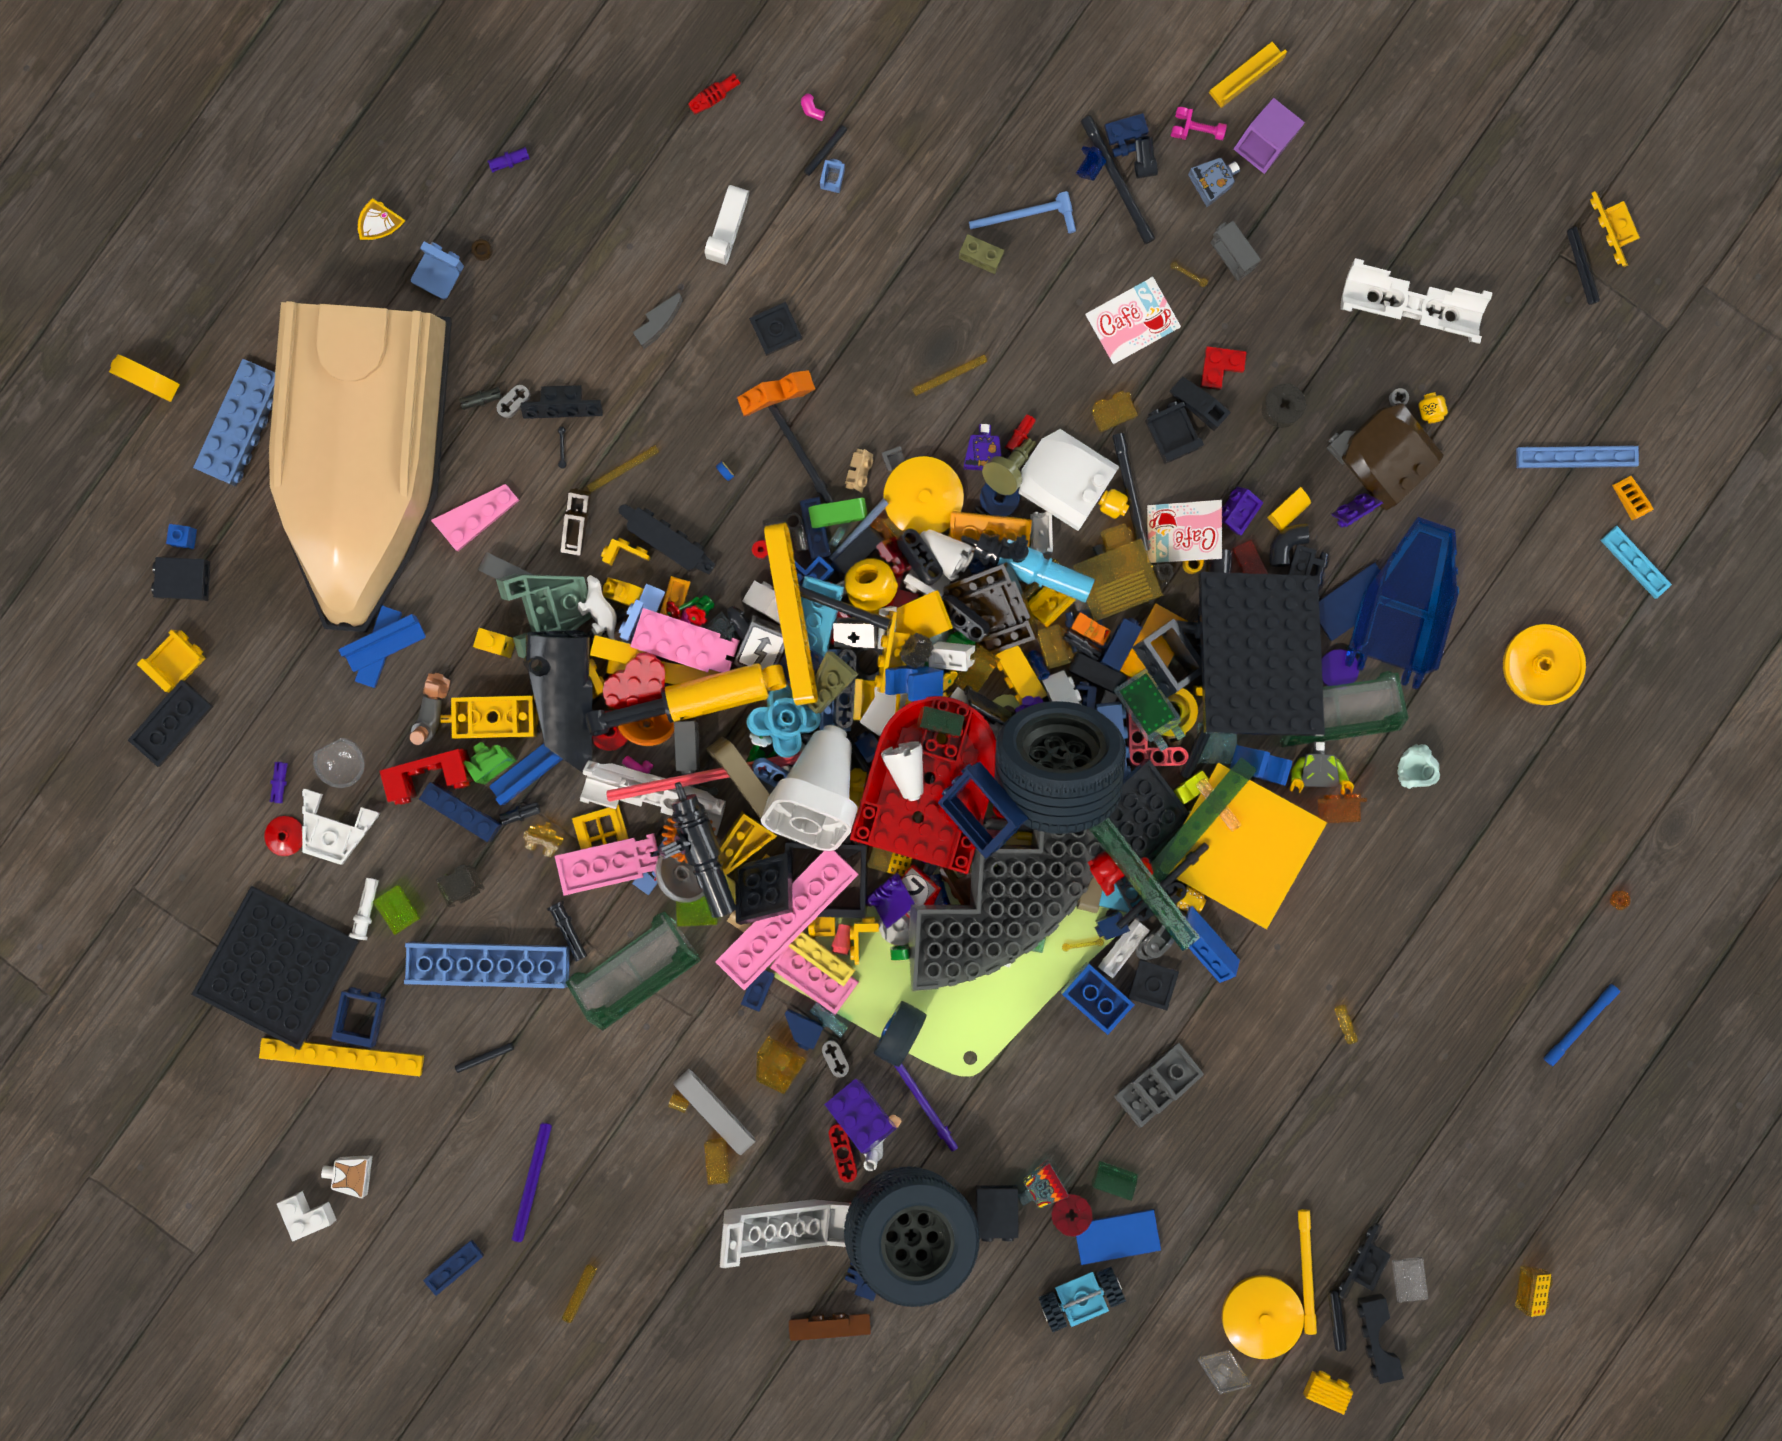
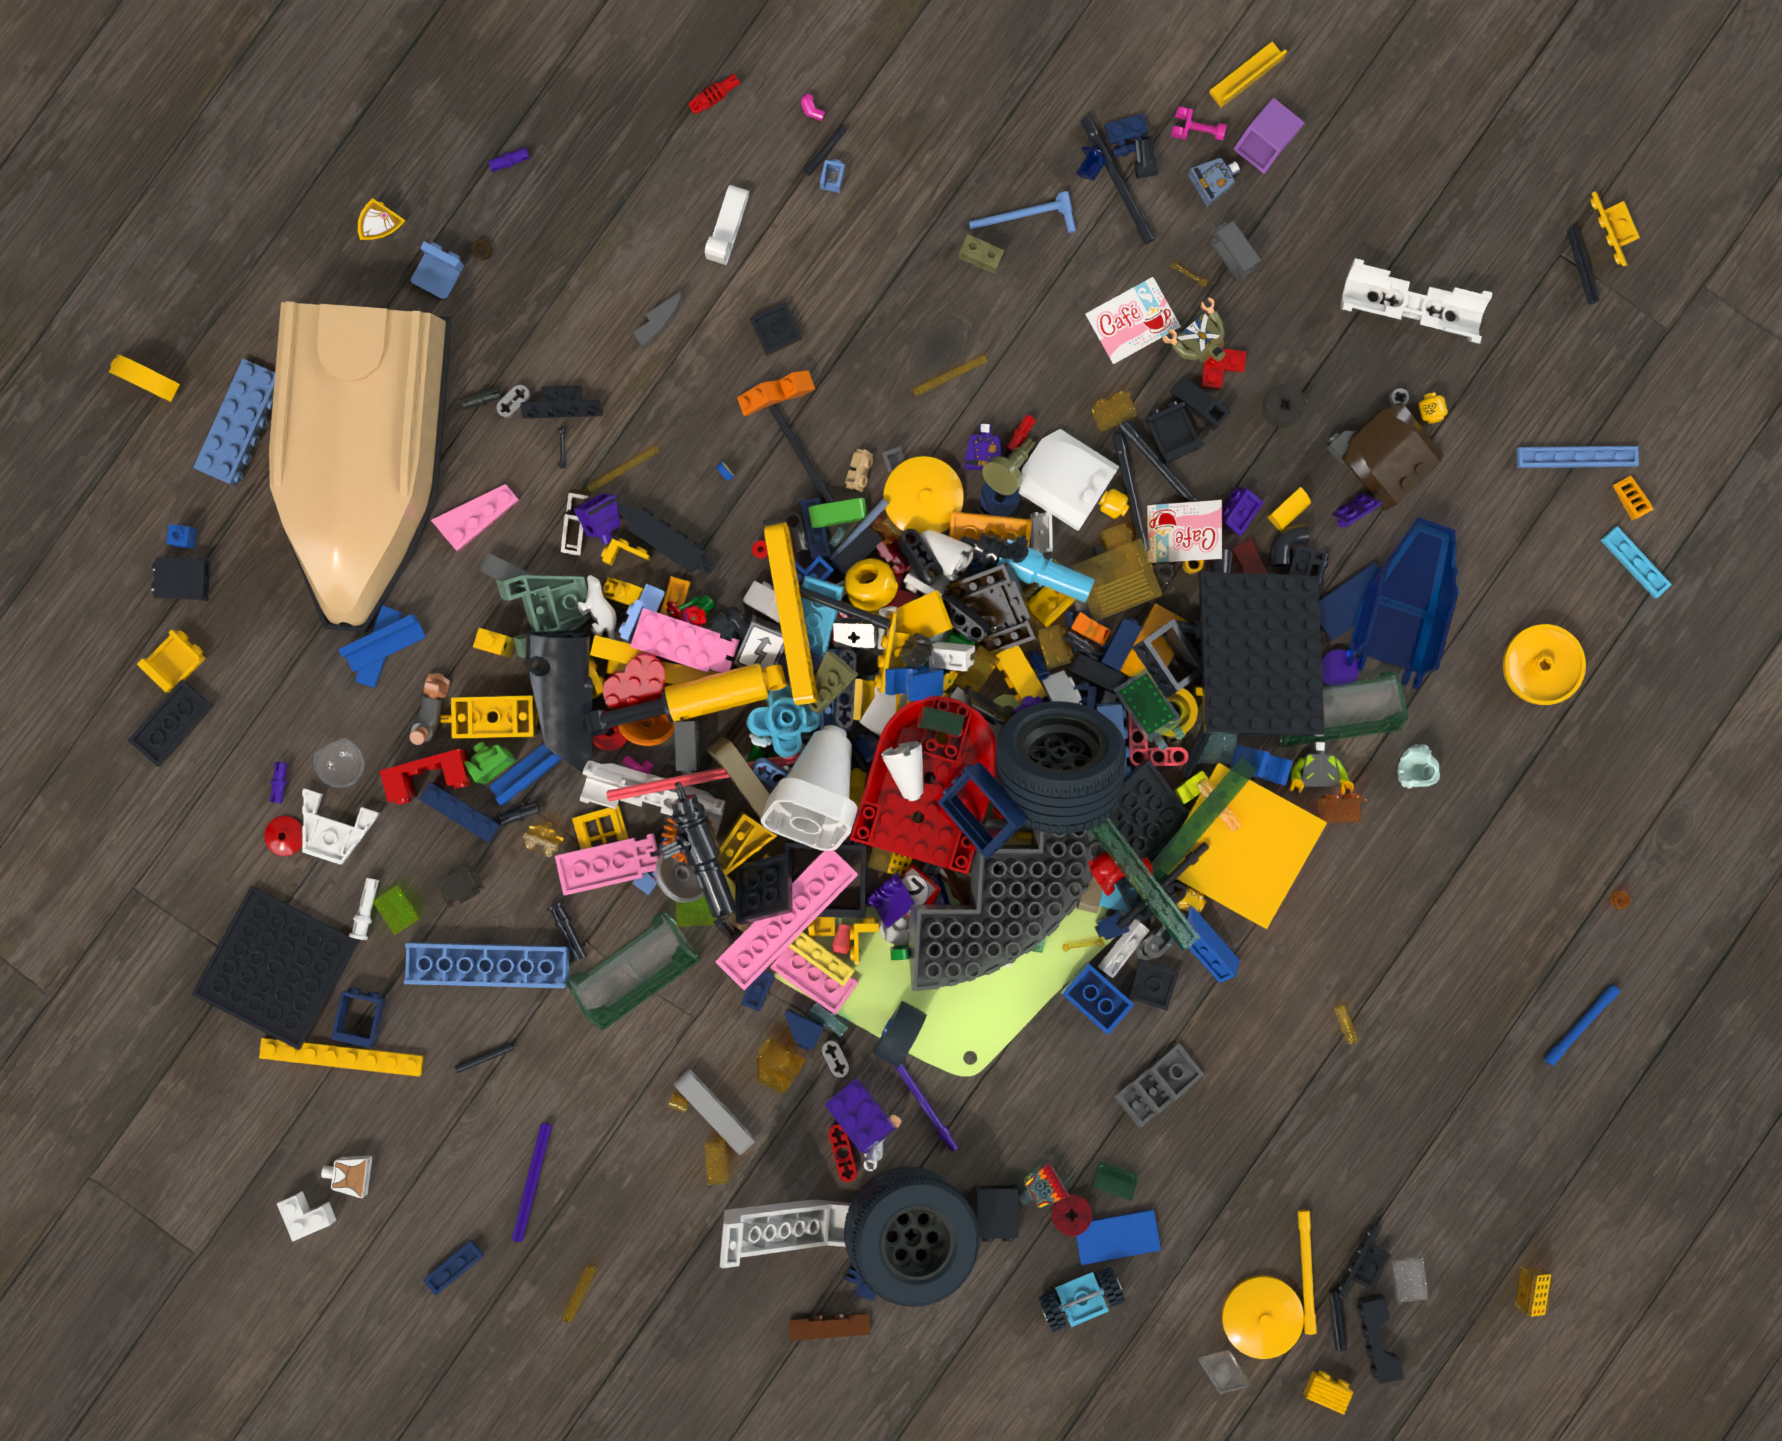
none -> dark purple torso [574,493,620,544]
none -> black axle [714,915,737,939]
none -> black piece [1118,419,1200,502]
none -> torso [1163,298,1225,362]

